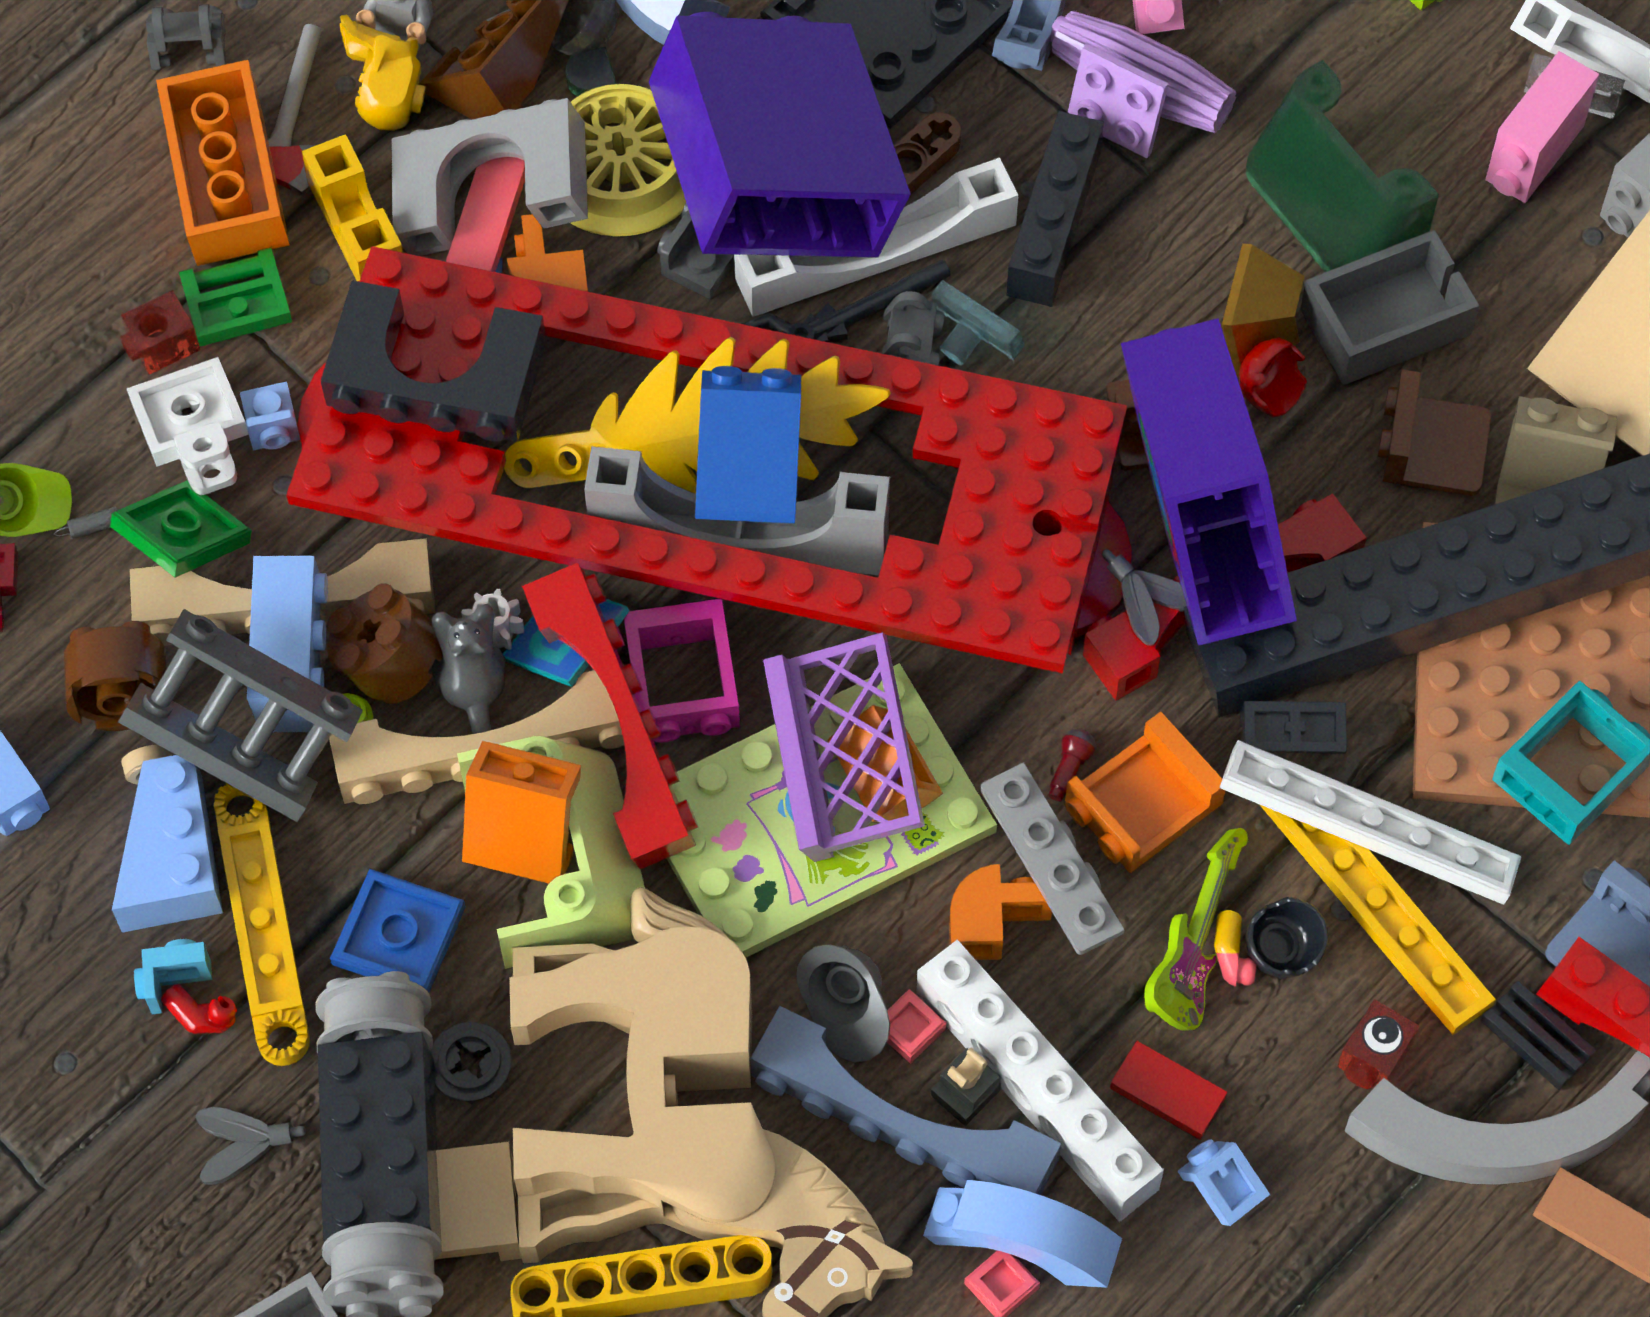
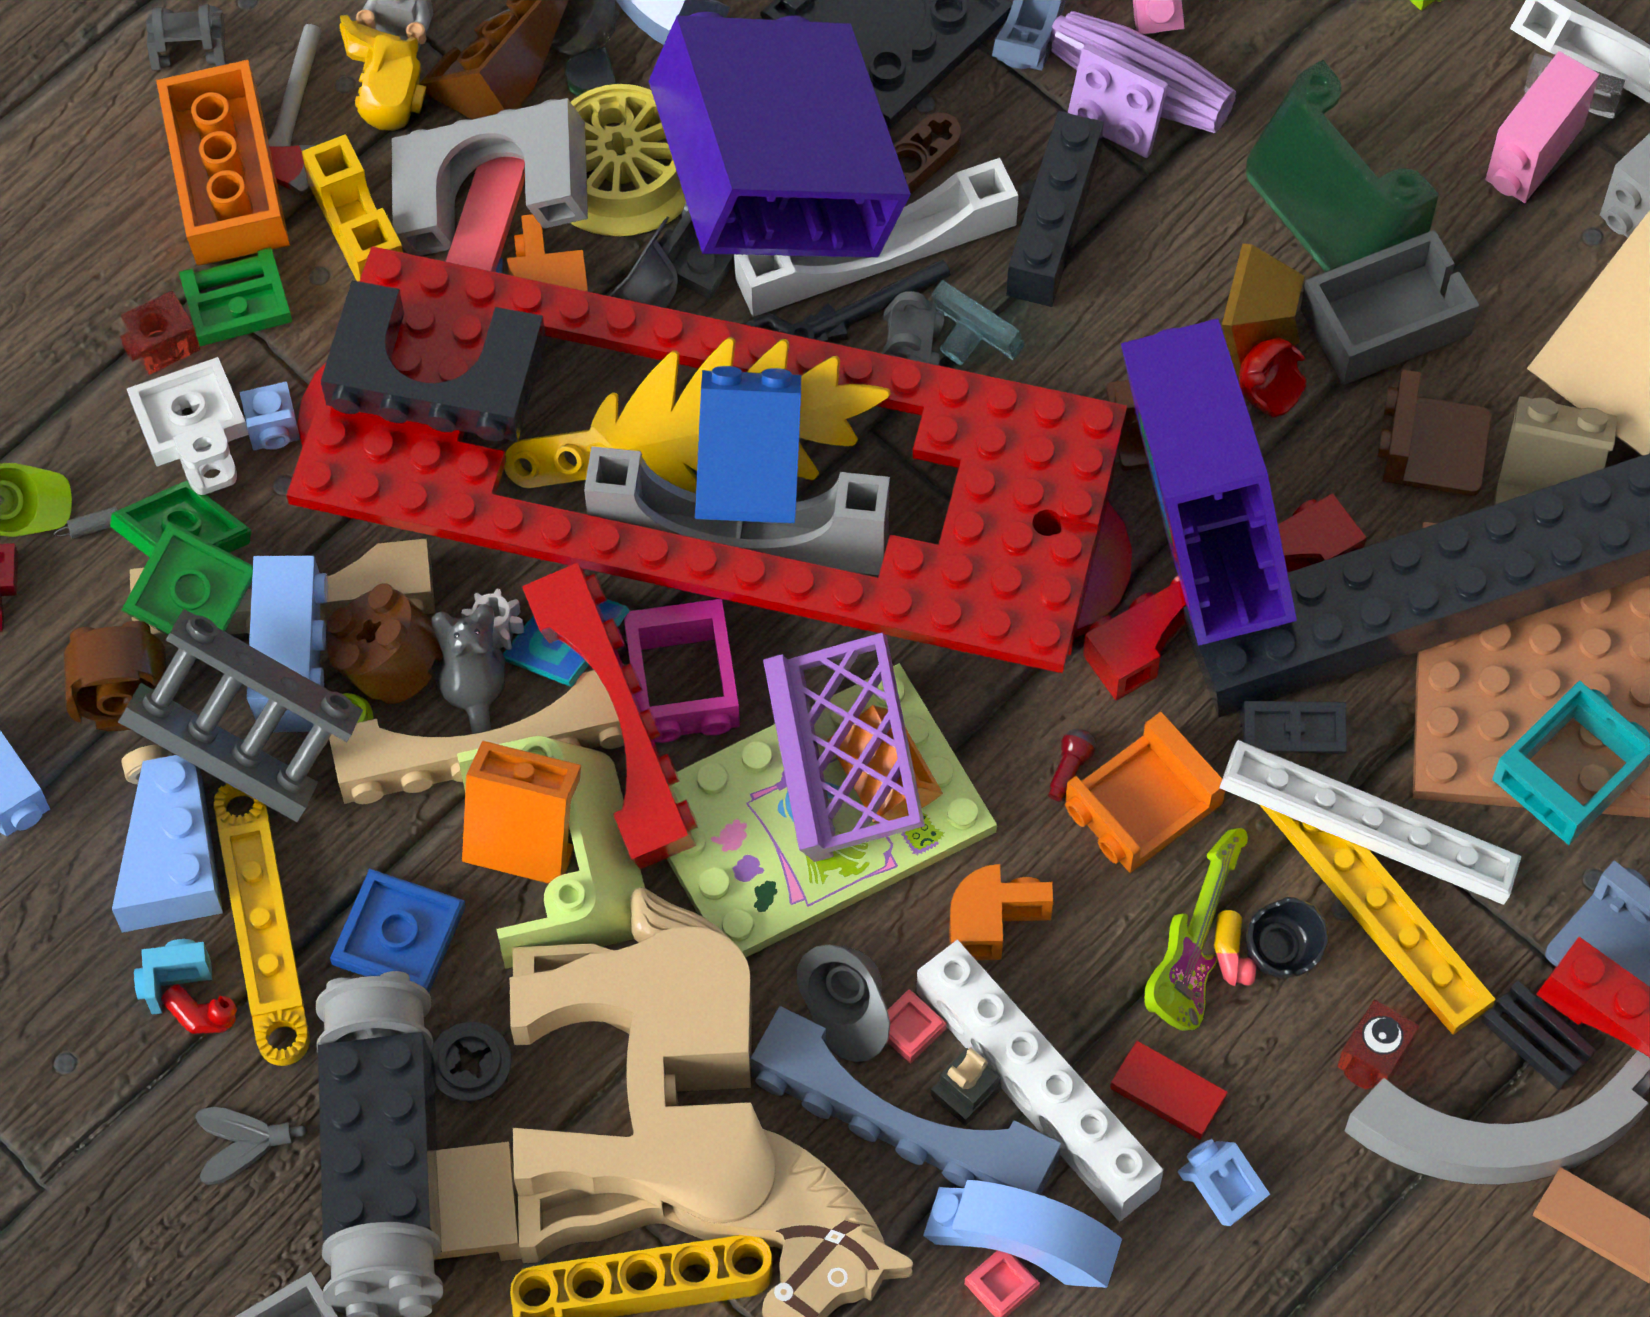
light grey bracket [981,762,1124,955] -> none
dark grey piece [1102,549,1187,646] -> none
none -> green tile [121,522,253,635]
none -> dark grey piece [609,216,678,308]

